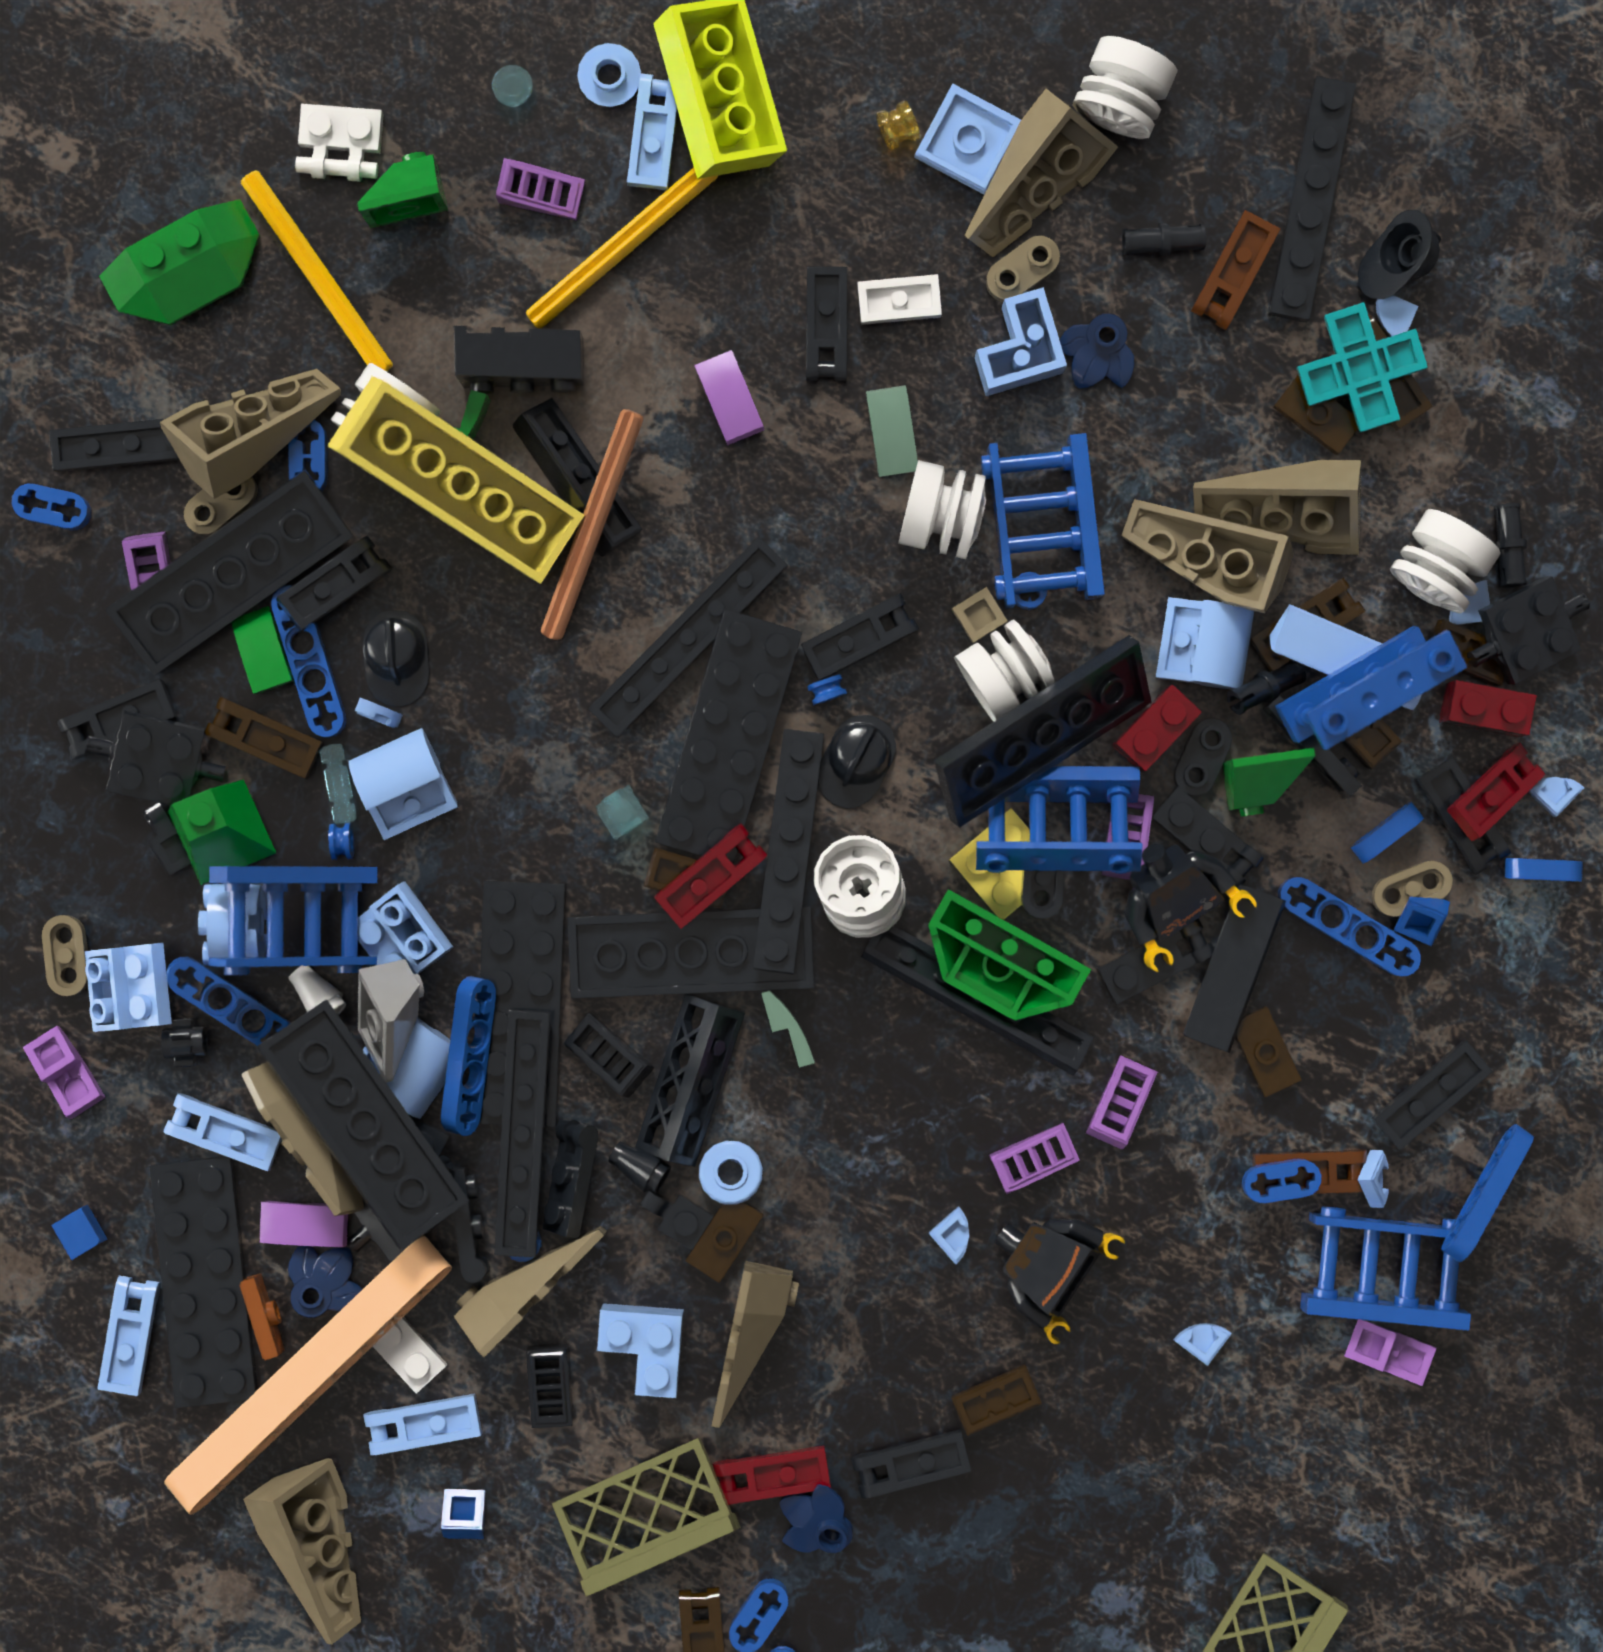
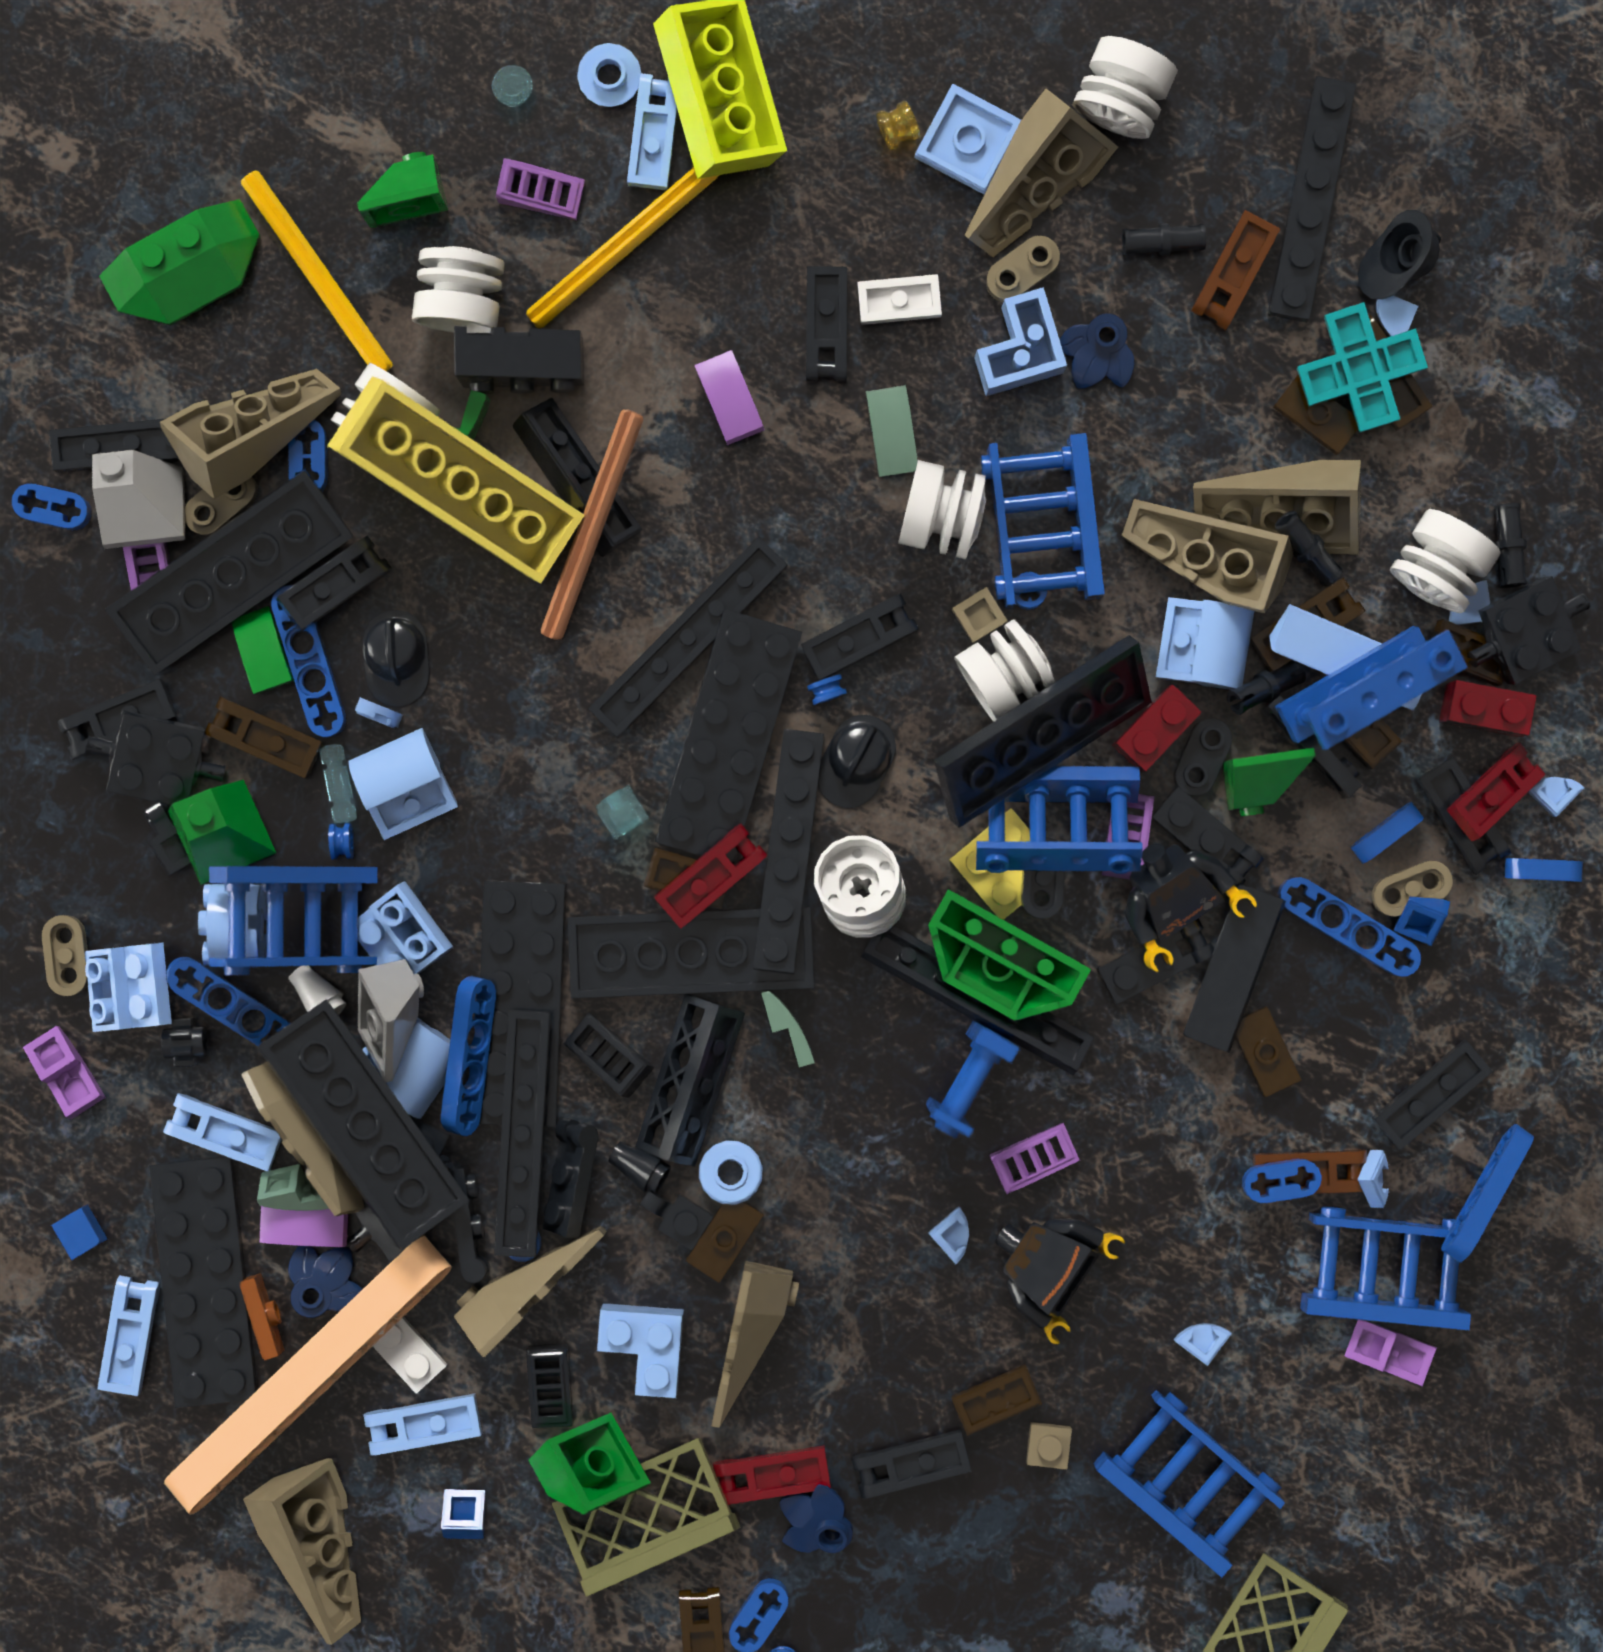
white plate [295,104,384,182] -> none
medium lavender slope [1086,1056,1158,1149] -> none
none -> light grey slope [92,450,185,549]
none -> sand green slope [257,1164,329,1211]
none -> white wheel [412,246,505,333]
none -> green slope [528,1413,651,1515]
none -> blue fence [926,1020,1019,1138]
none -> dark tan plate [1026,1422,1072,1470]
none -> blue fence [1093,1390,1285,1578]
none -> black pin [1275,511,1343,586]

